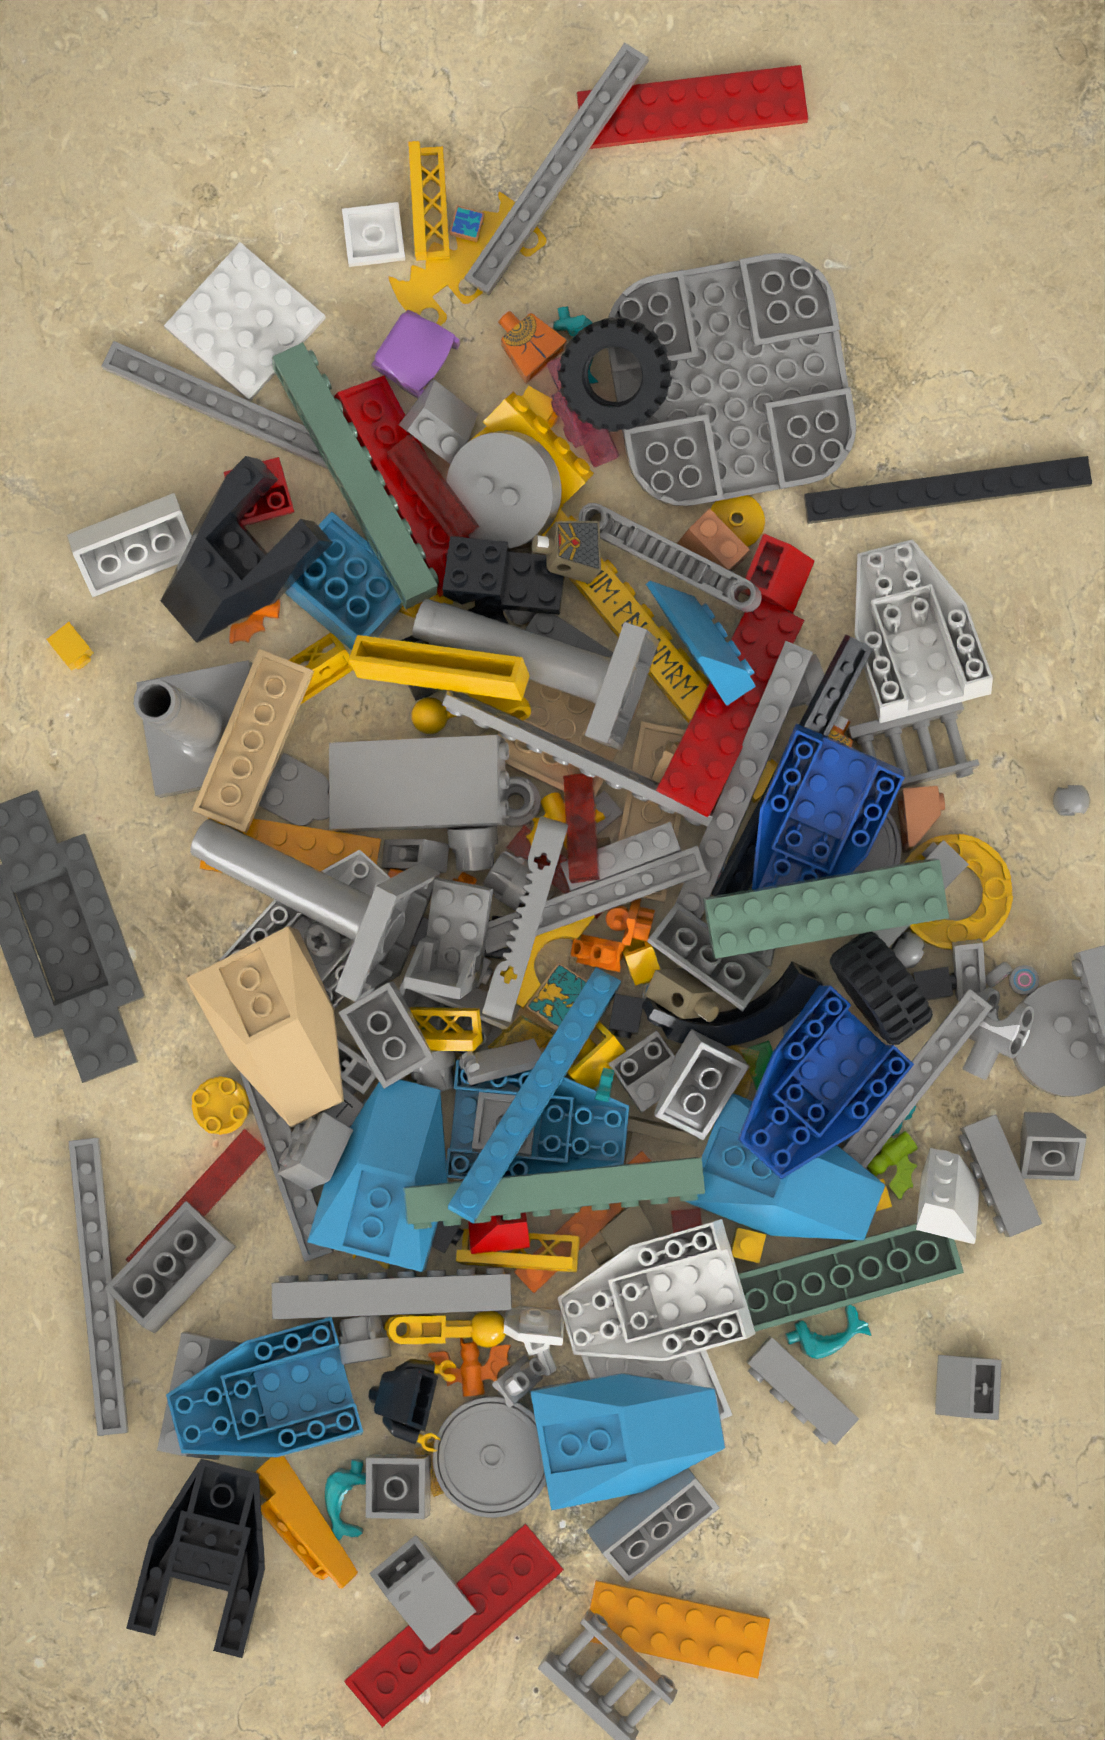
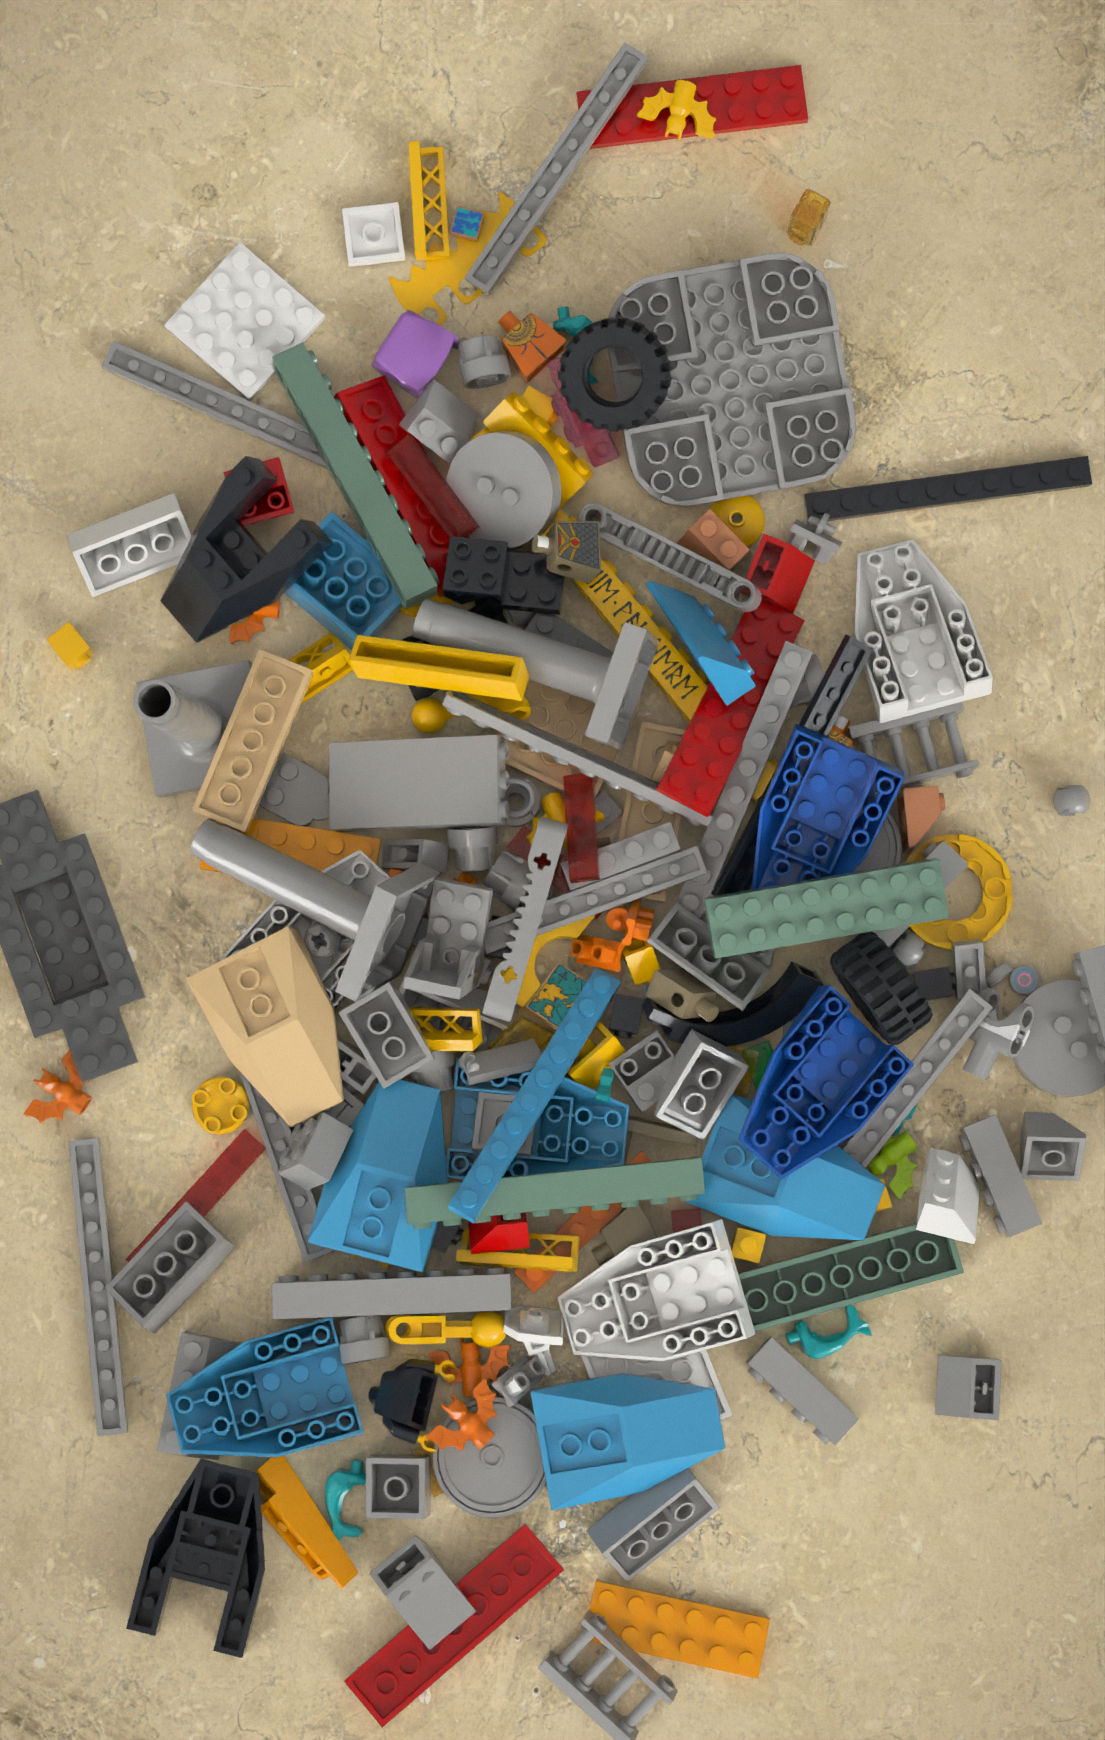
none -> orange animal [24,1049,92,1124]
none -> orange animal [425,1379,497,1451]
none -> light grey piece [459,335,511,389]
none -> yellow animal [637,80,716,141]
none -> clear yellow brick [787,189,831,246]
none -> light grey hips [789,513,842,565]

